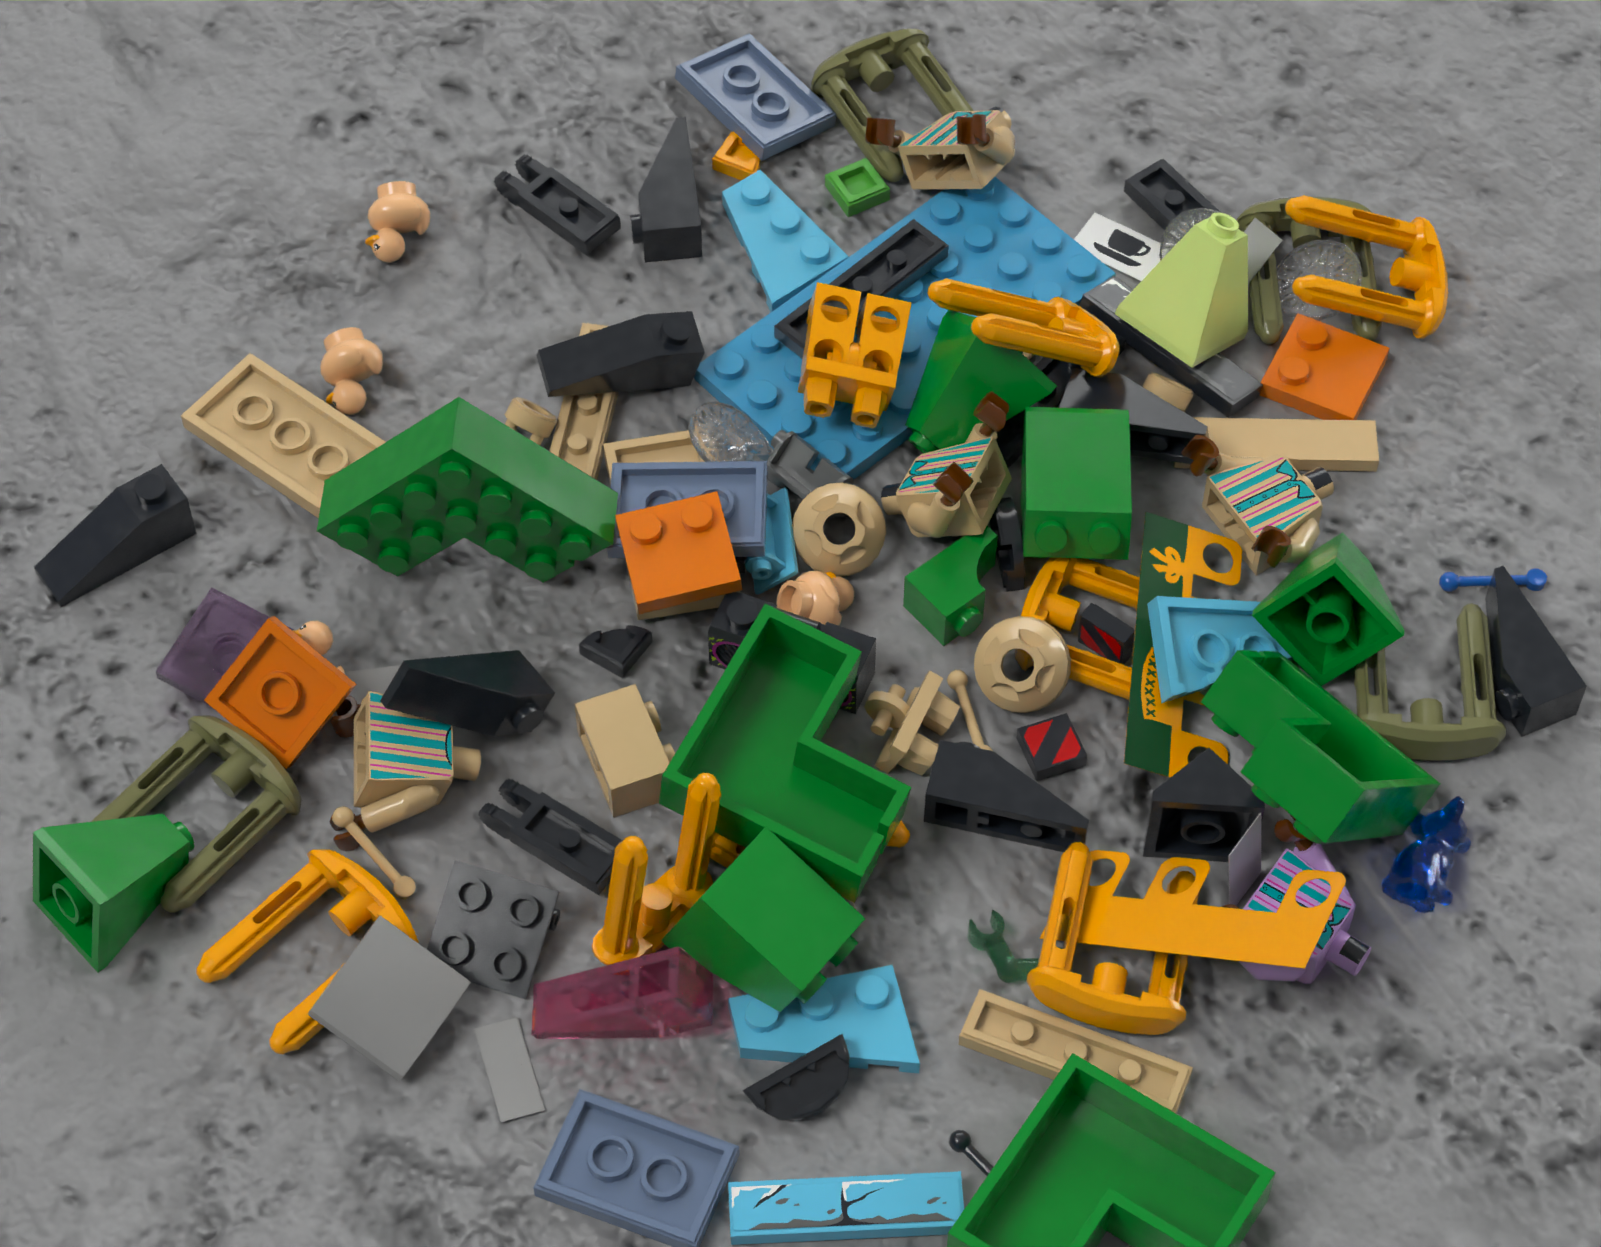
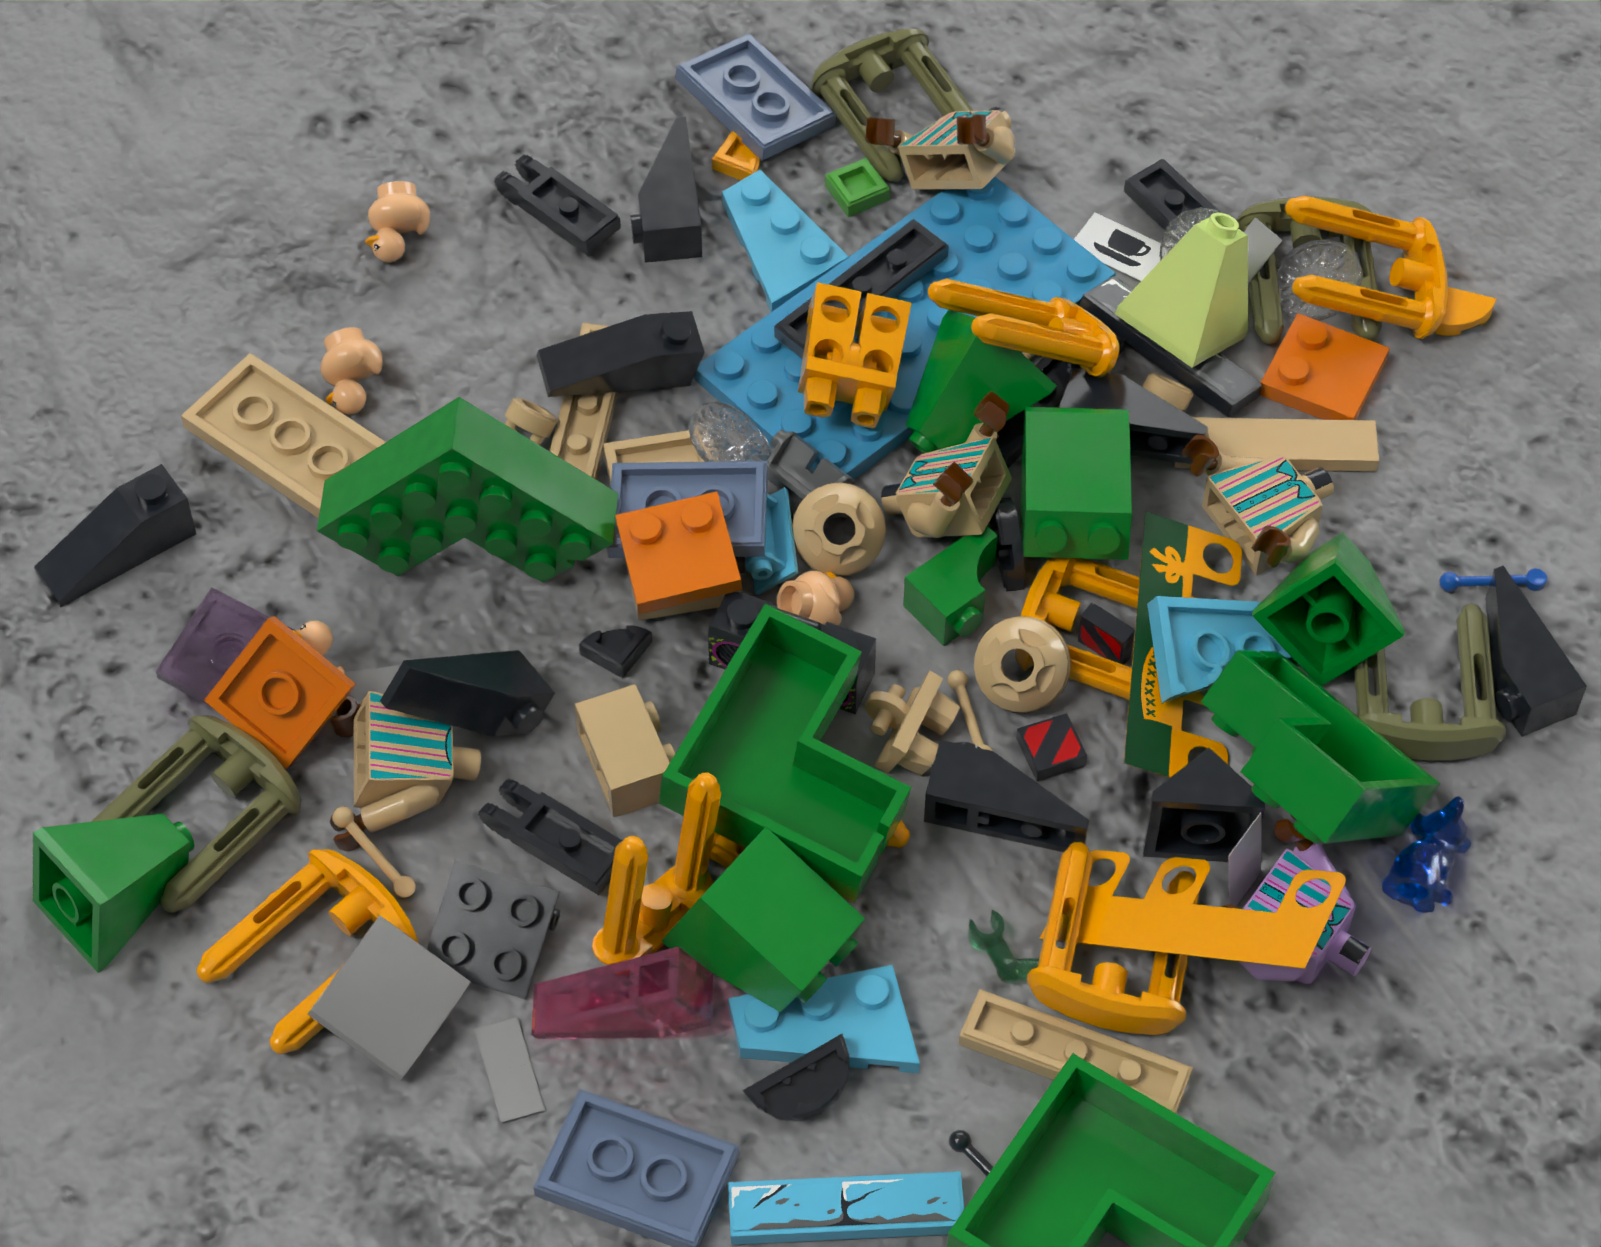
none -> light orange tile [1435,287,1496,336]

